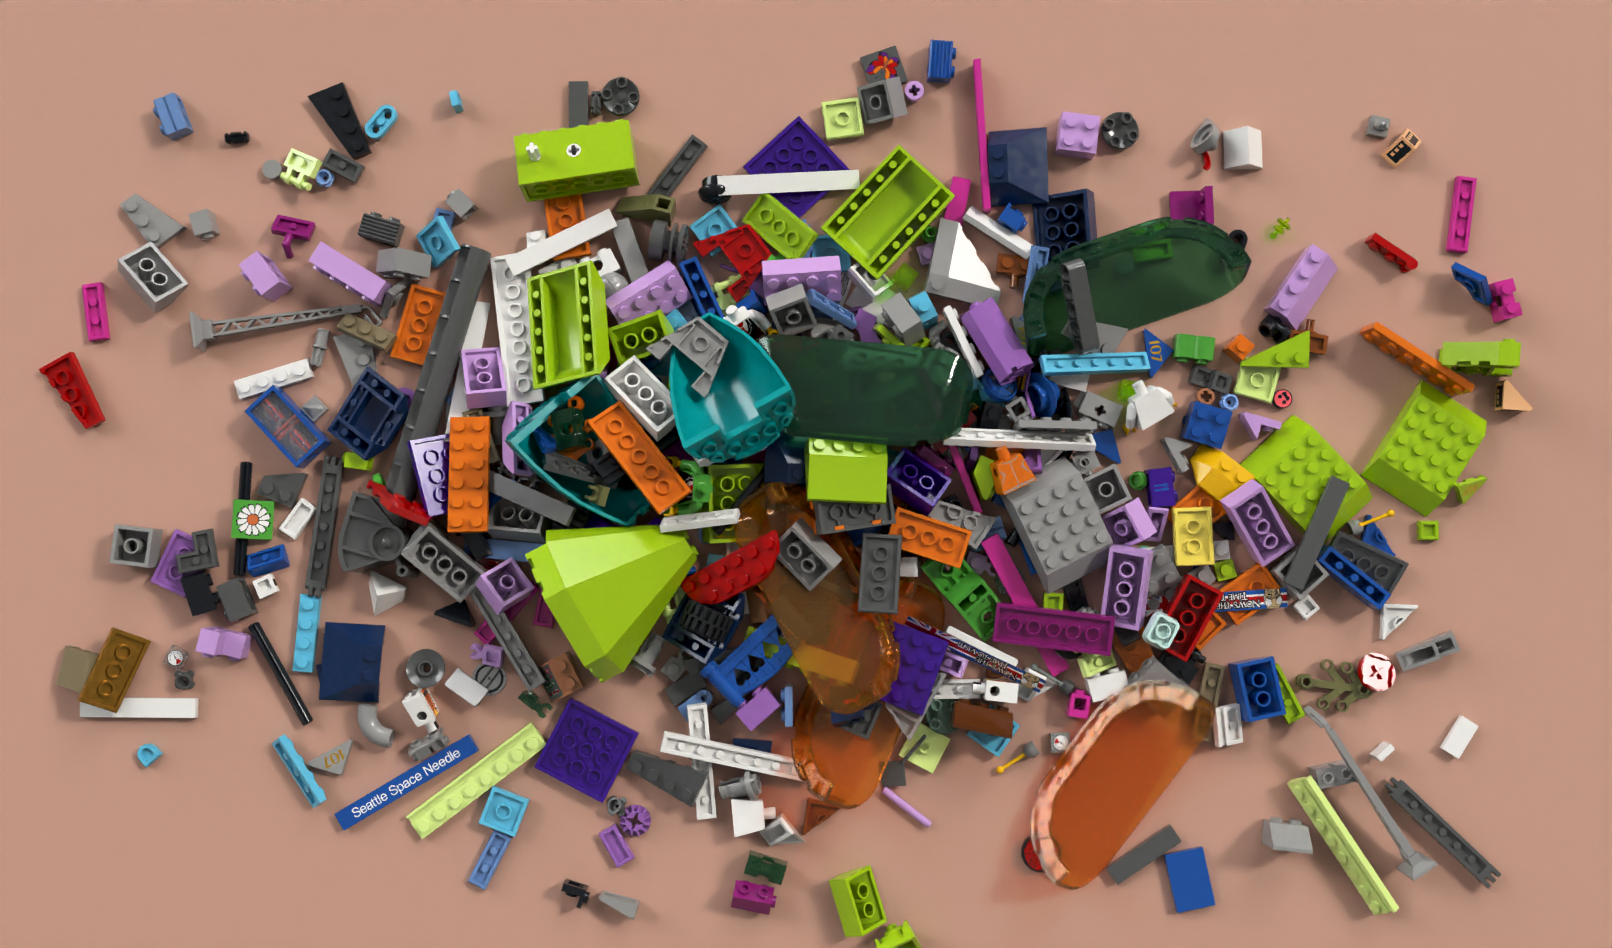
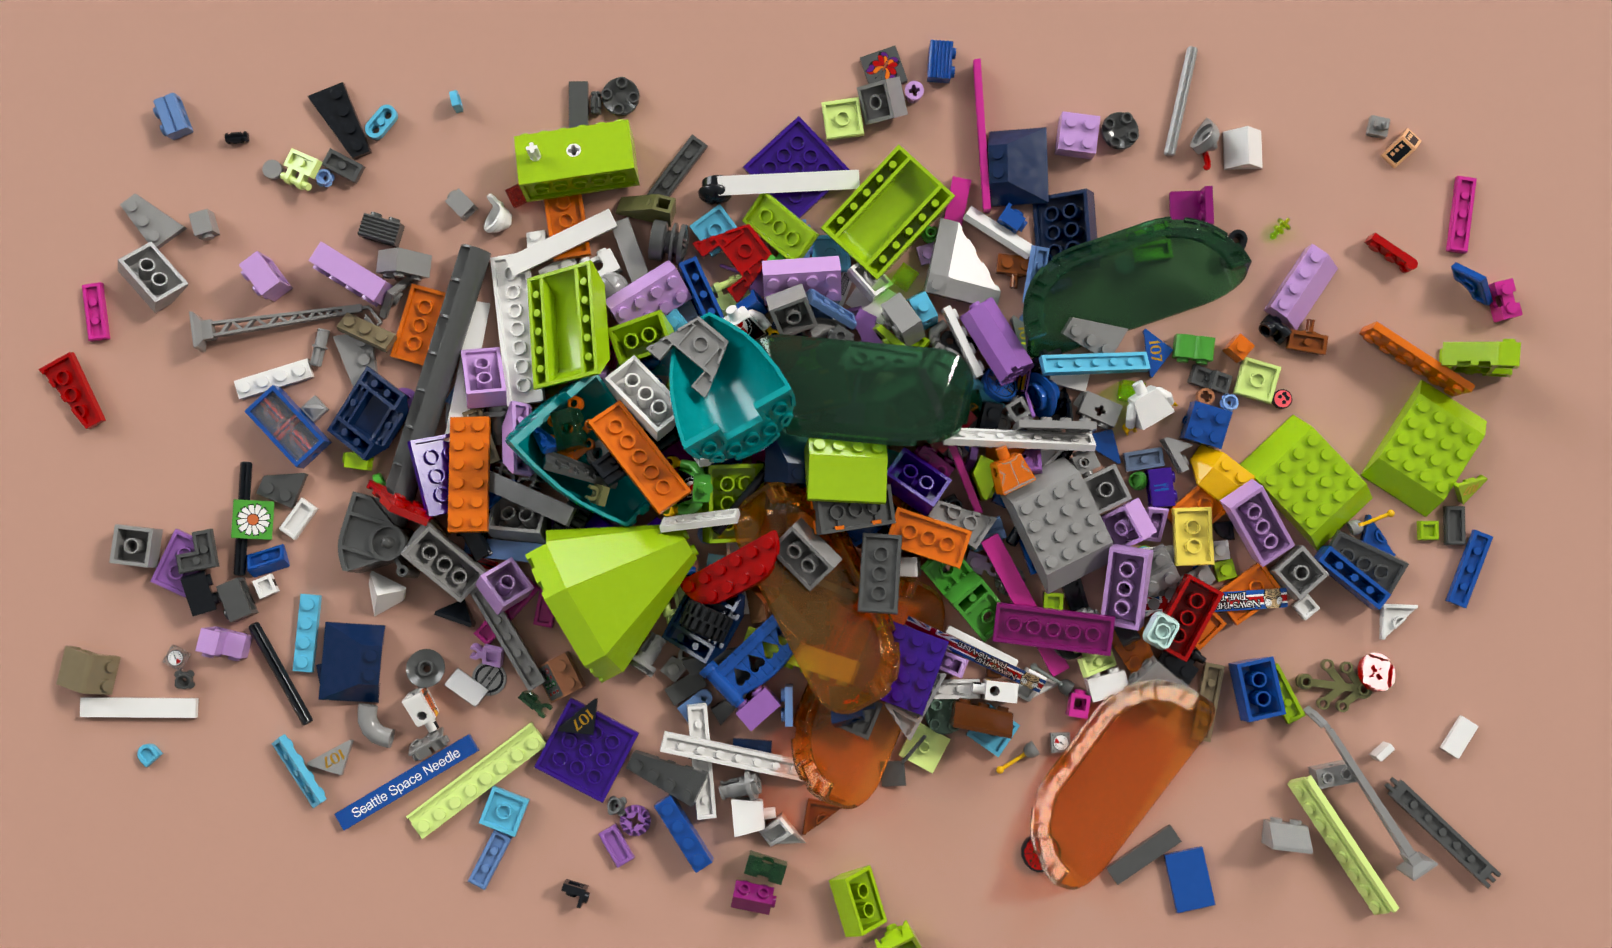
pearl gold tile [77,627,151,713] -> none
magenta plate [271,215,316,259] -> none
dark grey hinge [305,455,344,598] -> none
medium azure plate [416,216,460,268] -> none
medium blue tile [433,208,456,232] -> none
light grey slope [599,891,640,920] -> none
black tile [617,475,638,491] -> none
lavender bar [881,786,932,828] -> none
dark grey beam [1059,258,1100,355] -> none
white plate [1211,703,1243,747] -> none
lavender slope [1239,412,1282,440] -> none
lime wing [1240,331,1310,368] -> none
dark grey tile [1283,476,1350,590] -> none
light grey slope [1395,630,1461,672] -> none
light nougat slope [1494,380,1533,413] -> none
none -> white hat [484,194,512,233]
none -> clear red plate [505,184,527,209]
none -> black tile [558,698,598,735]
none -> blue brick [654,794,714,873]
none -> sand blue plate [1123,447,1165,472]
none -> light grey axle [1164,46,1198,157]
none -> dark grey tile [1443,506,1466,545]
none -> blue plate [1445,530,1493,608]

